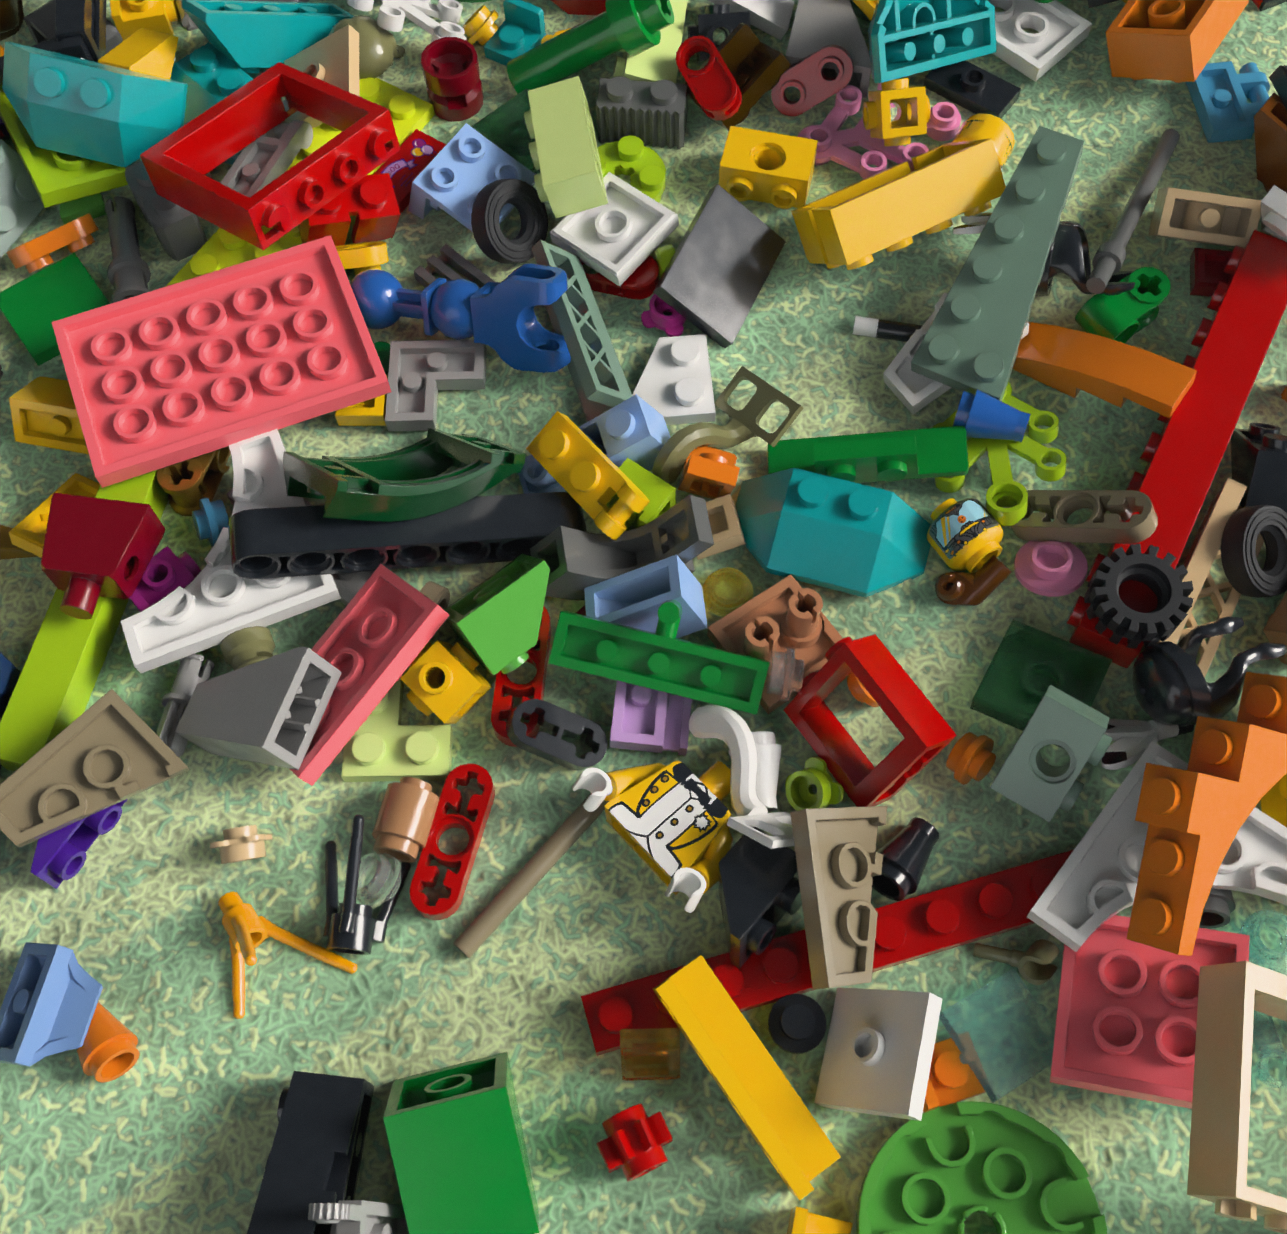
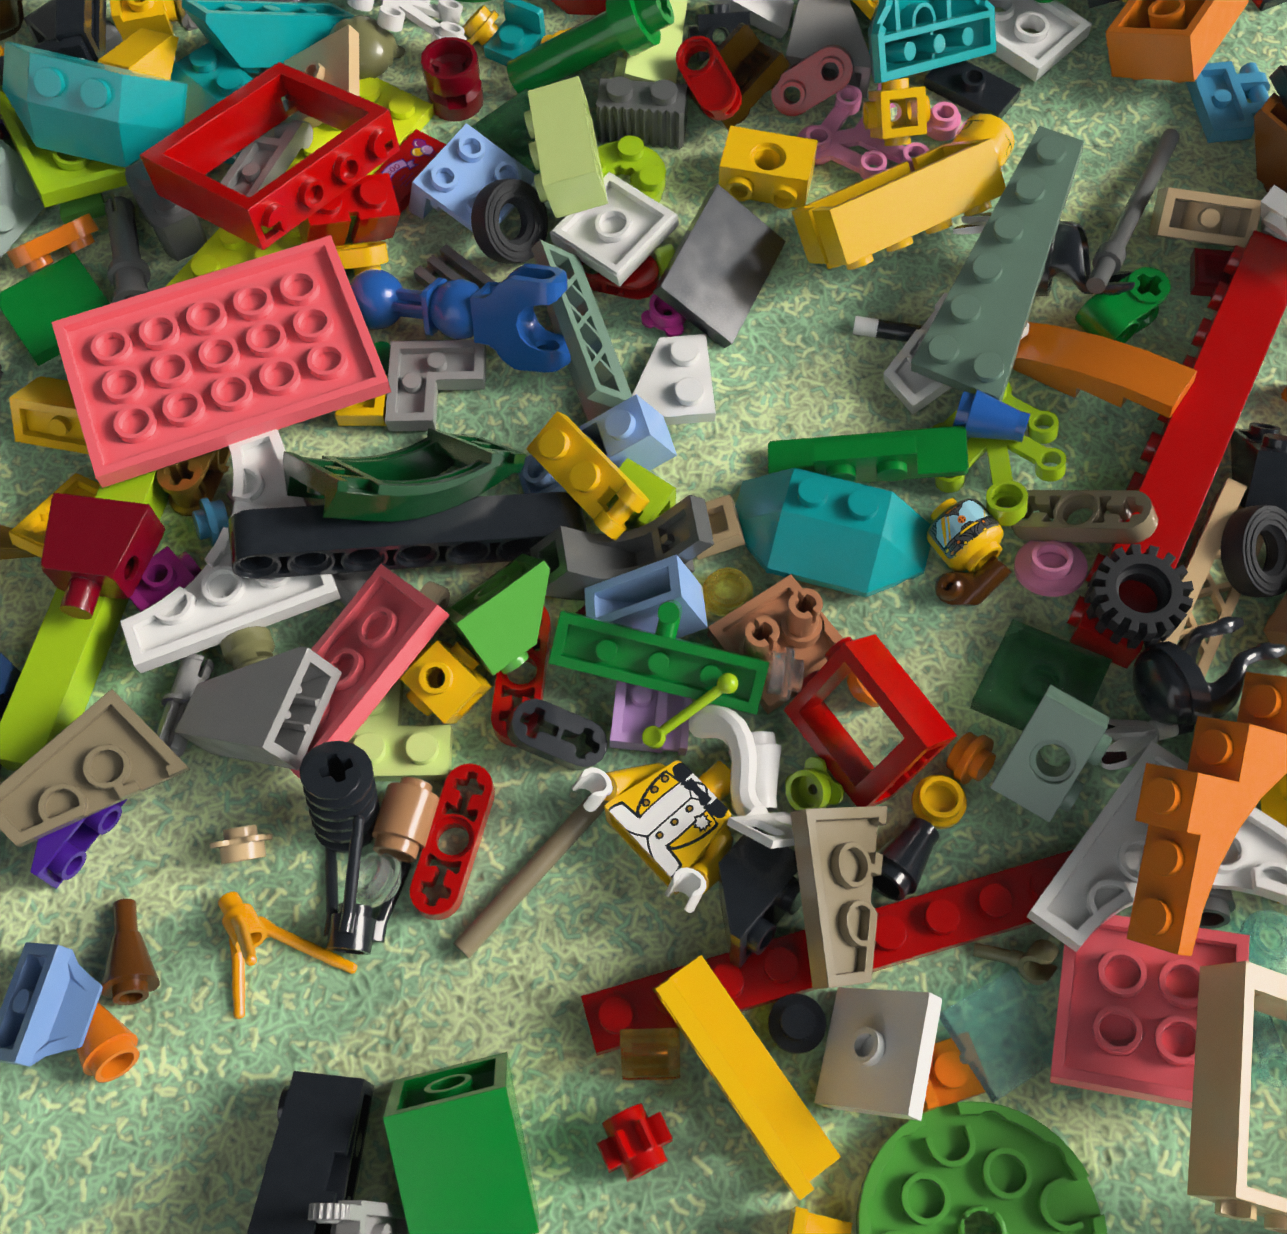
olive piece [652,366,803,485] -> none
orange bracket [678,445,740,499] -> none
none -> reddish brown cone [101,899,160,1005]
none -> black piece [299,740,380,853]
none -> lime hinge [642,673,738,749]
none -> yellow plate [911,775,967,829]

